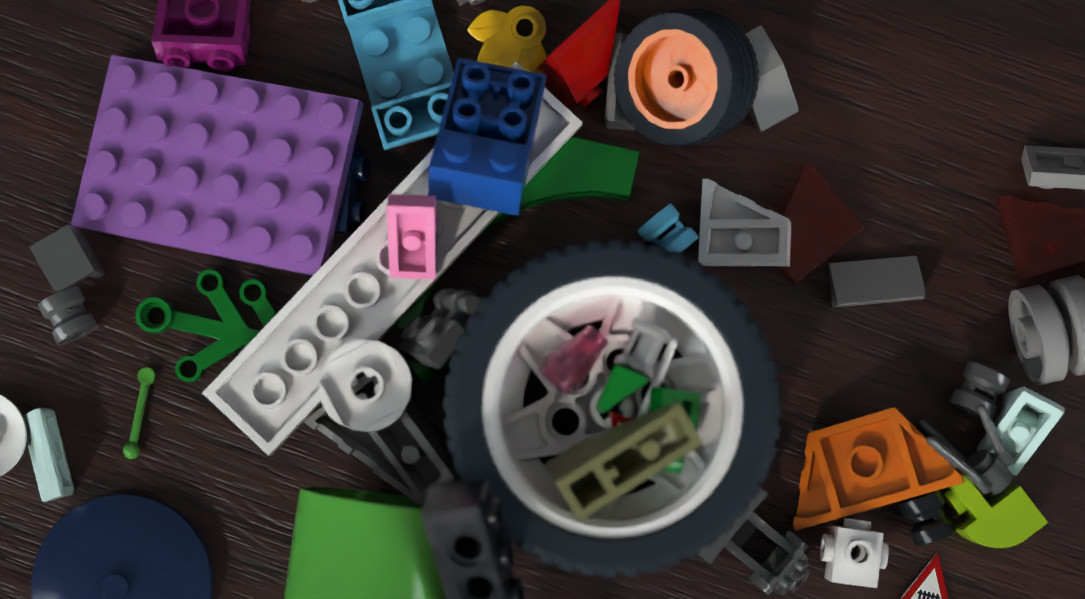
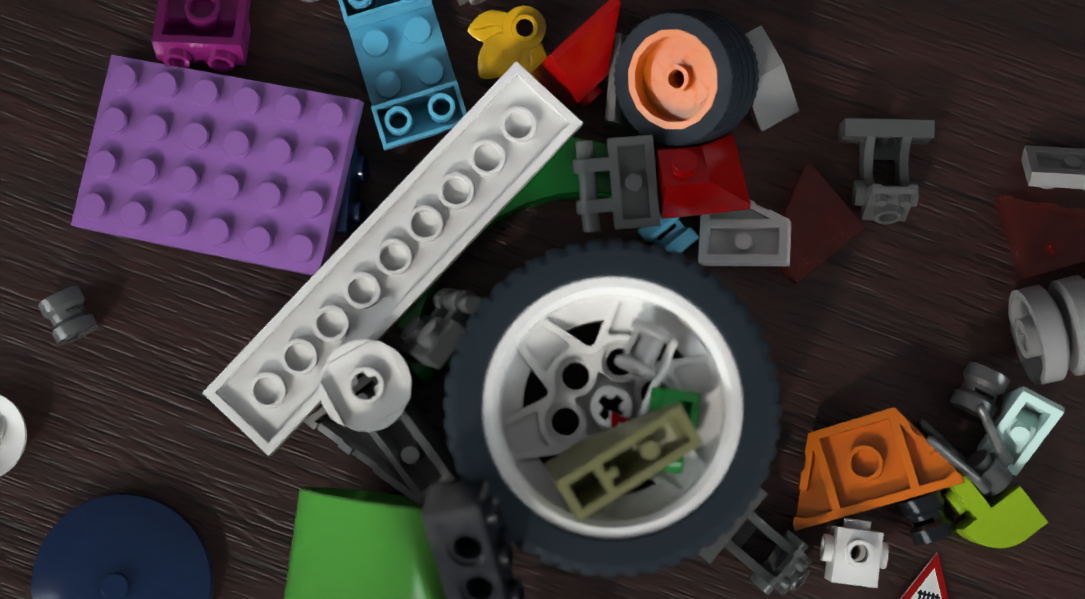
light aqua slope [23,408,75,502] -> none
dark grey panel [29,224,105,292] -> none
bright green hinge [123,367,157,459] -> none
green plant [136,269,277,383] -> none
bright pink slope [387,194,439,280] -> none
blue slope [428,58,547,216] -> none
clear pink cone [540,324,609,396] -> none
green slope [595,365,650,414] -> none
light grey slope [828,256,926,308] -> none
none -> dark grey plate [572,135,660,232]
none -> red slope [653,134,751,219]
none -> dark grey tile [837,118,935,224]

